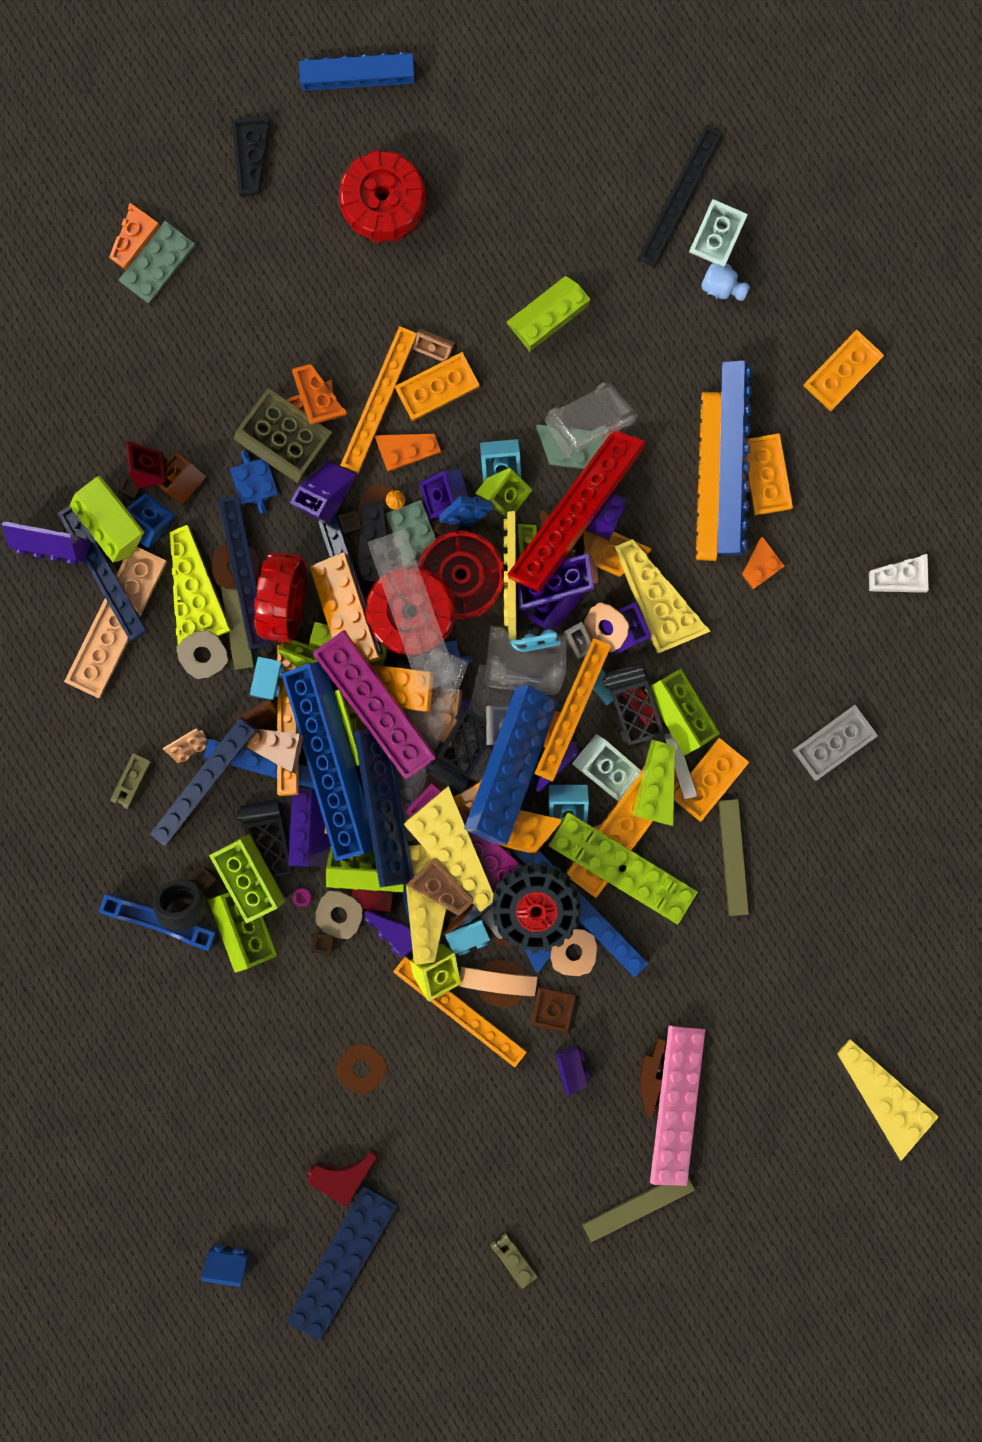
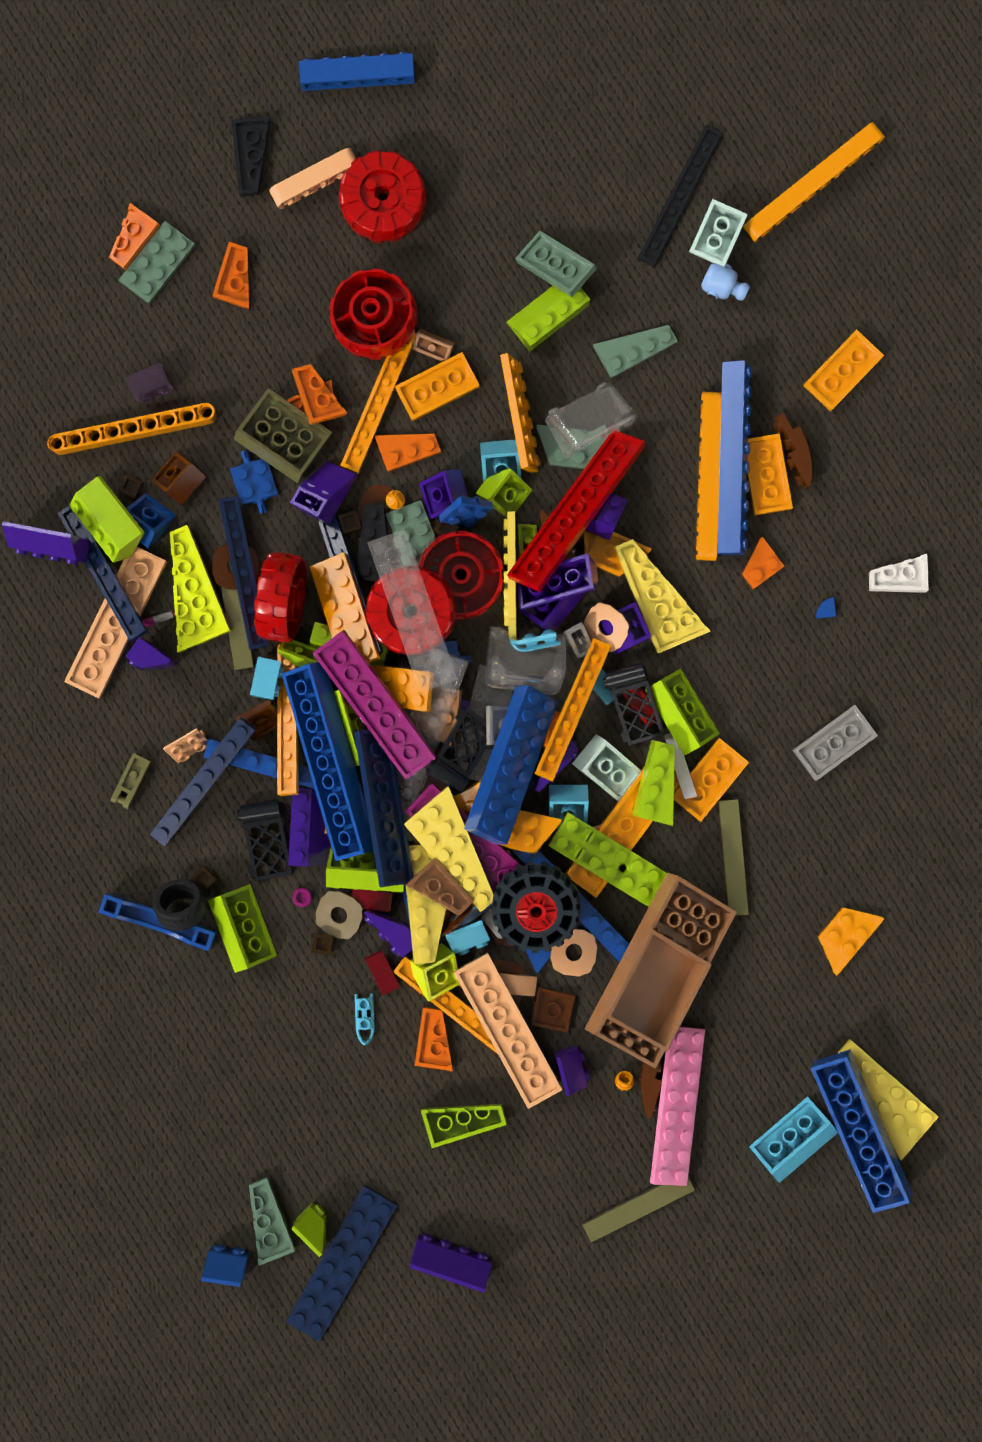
dark red slope [126,441,166,489] -> none
dark tan piece [177,630,228,679] -> none
lime slope [209,834,286,923] -> none
wing [247,729,303,774] -> none
dark red arch [306,1148,378,1207] -> none
reddish brown piece [335,1043,387,1095] -> none
olive plate [490,1233,538,1289] -> none
none -> light orange beam [47,403,218,455]
none -> clear purple brick [125,363,173,403]
none -> dark purple slope [126,637,178,670]
none -> light grey piece [143,611,175,626]
none -> orange wing [212,242,249,309]
none -> sand green wing [249,1177,296,1266]
none -> light nougat beam [269,148,356,209]
none -> lime slope [292,1202,326,1257]
none -> red wheel [329,268,418,360]
none -> medium azure piece [355,993,375,1045]
none -> dark red slope [365,950,400,996]
none -> dark purple slope [409,1233,492,1293]
none -> orange wing [415,1007,453,1071]
none -> lime wedge [421,1104,507,1148]
none -> light nougat plate [454,953,562,1109]
none -> light orange plate [500,353,540,473]
none -> sand green plate [515,231,596,297]
none -> medium nougat piece [585,873,737,1069]
none -> sand green wing [593,325,678,379]
none -> light orange plate [615,1071,634,1091]
none -> light orange beam [743,122,885,242]
none -> medium azure slope [749,1097,838,1183]
none -> reddish brown slope [774,413,812,490]
none -> blue brick [811,1049,913,1213]
none -> blue tile [816,597,836,619]
none -> light orange wing [818,907,884,976]

